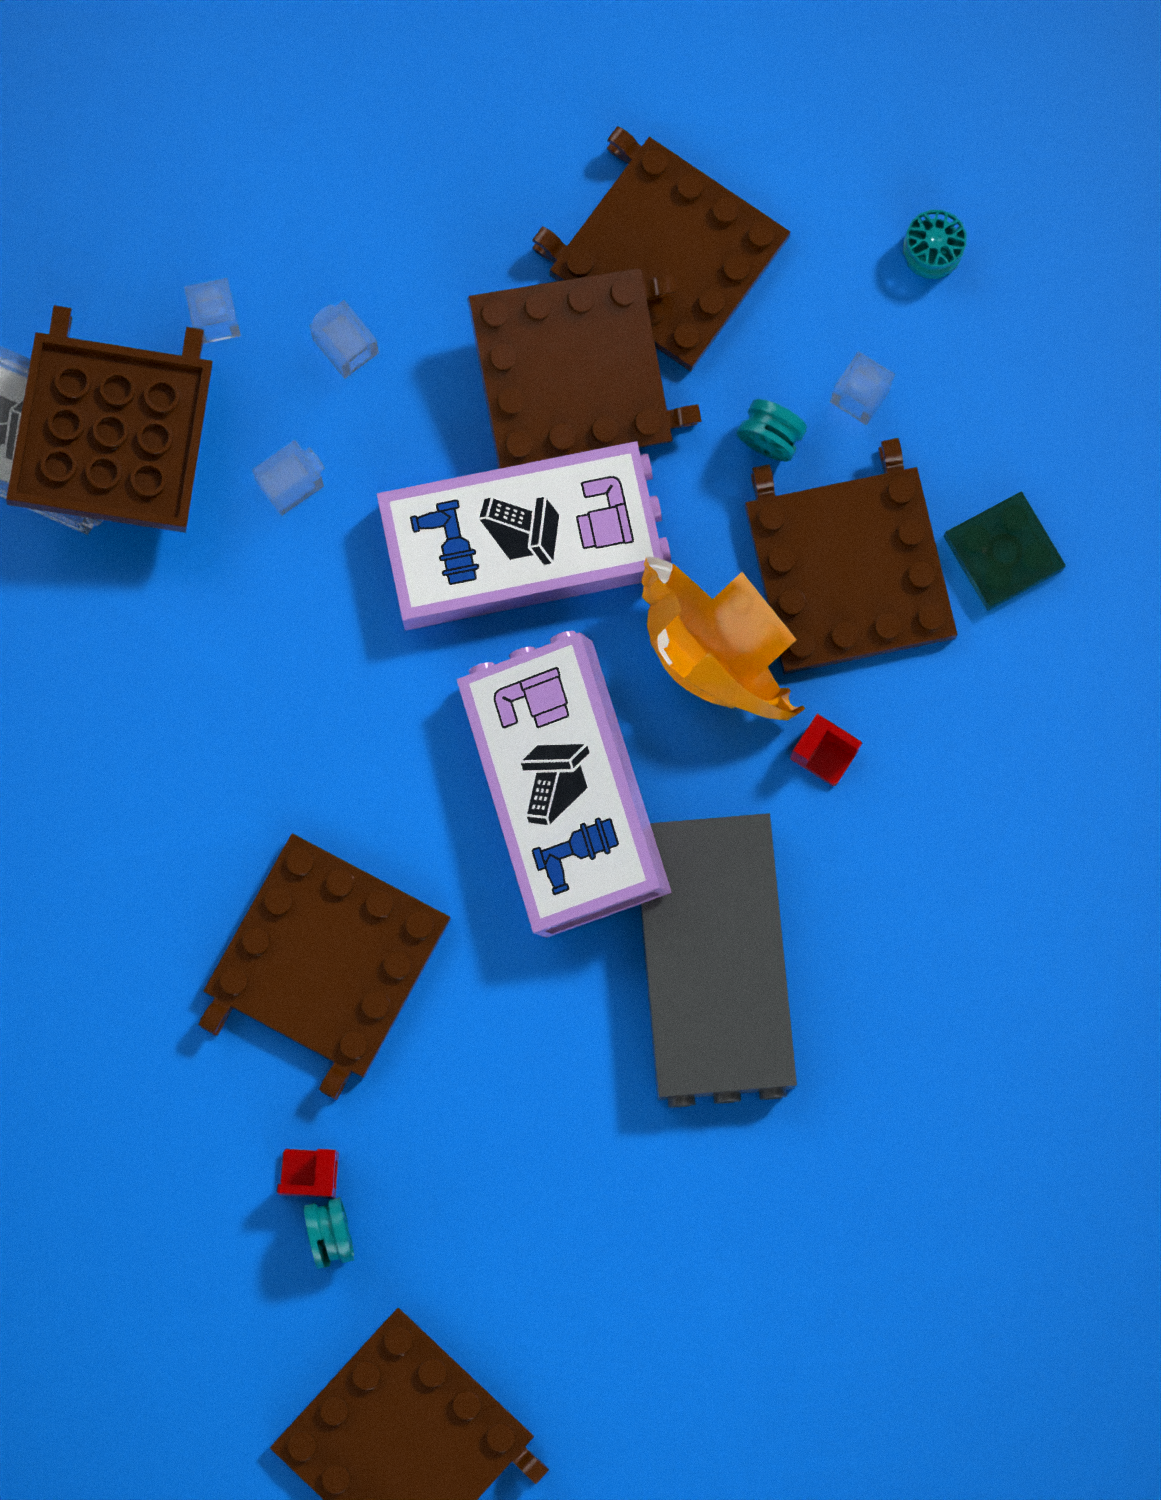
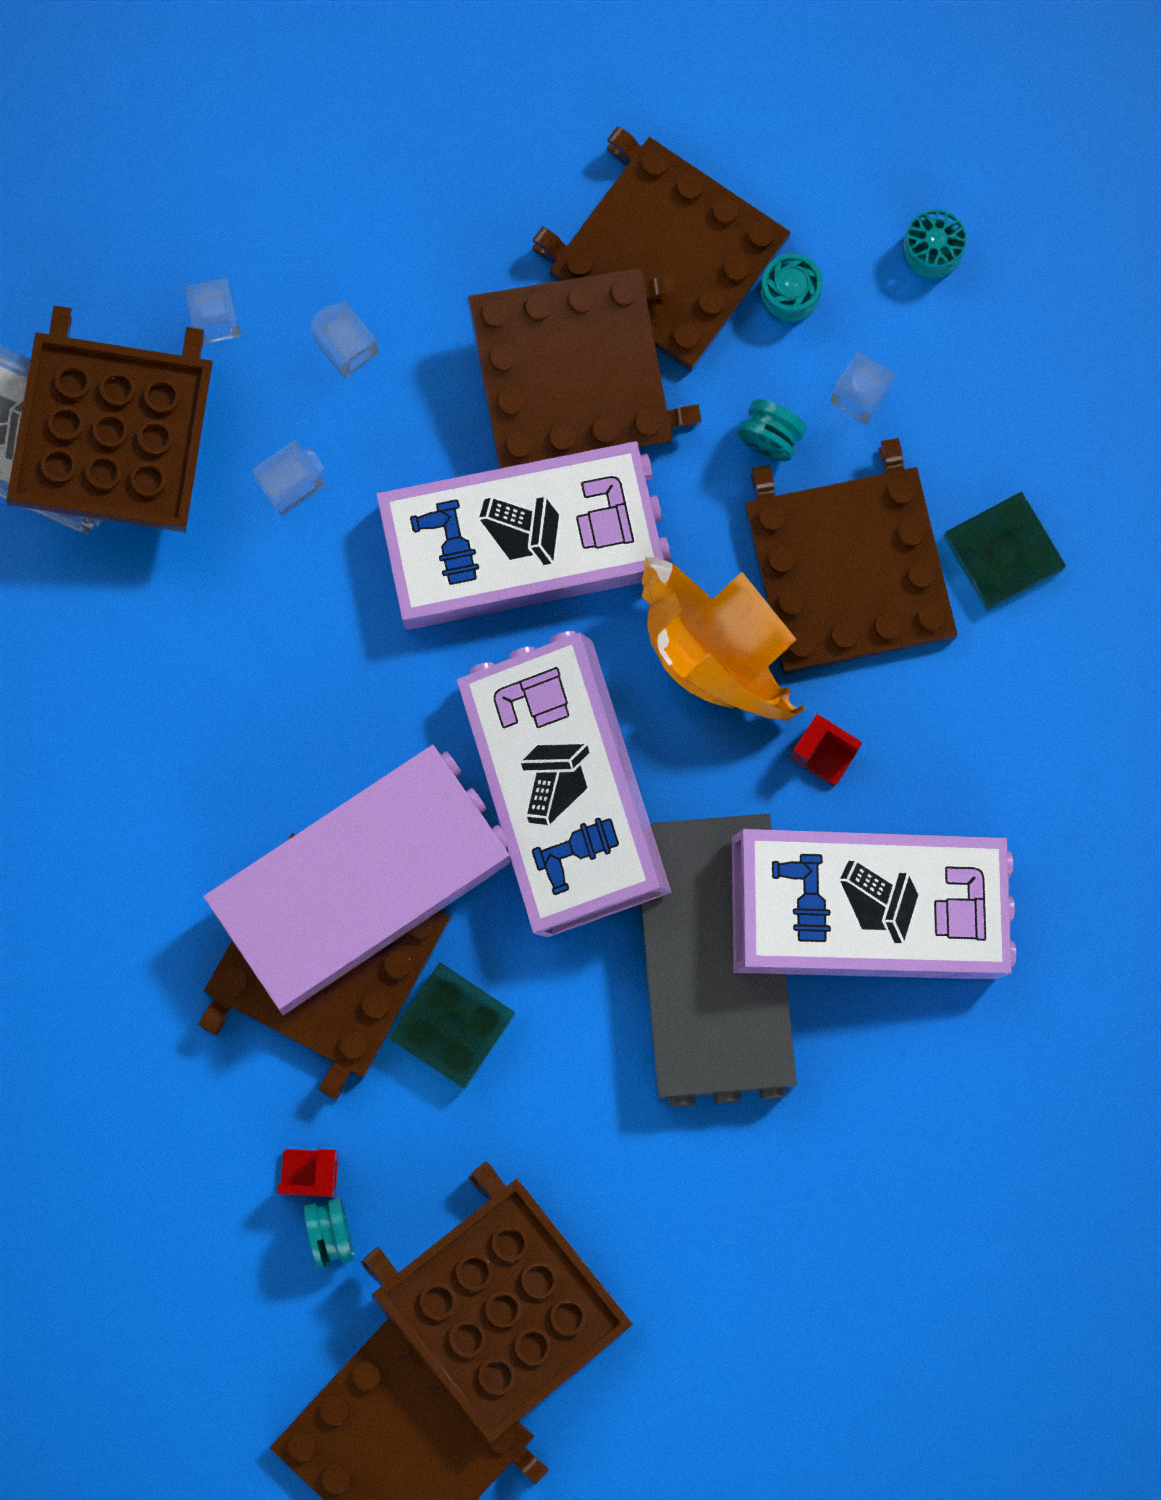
none -> lavender brick [203,745,510,1015]
none -> reddish brown plate [360,1161,633,1445]
none -> clear green plate [389,962,516,1090]
none -> brick [732,829,1016,979]
none -> teal wheel [760,253,823,323]

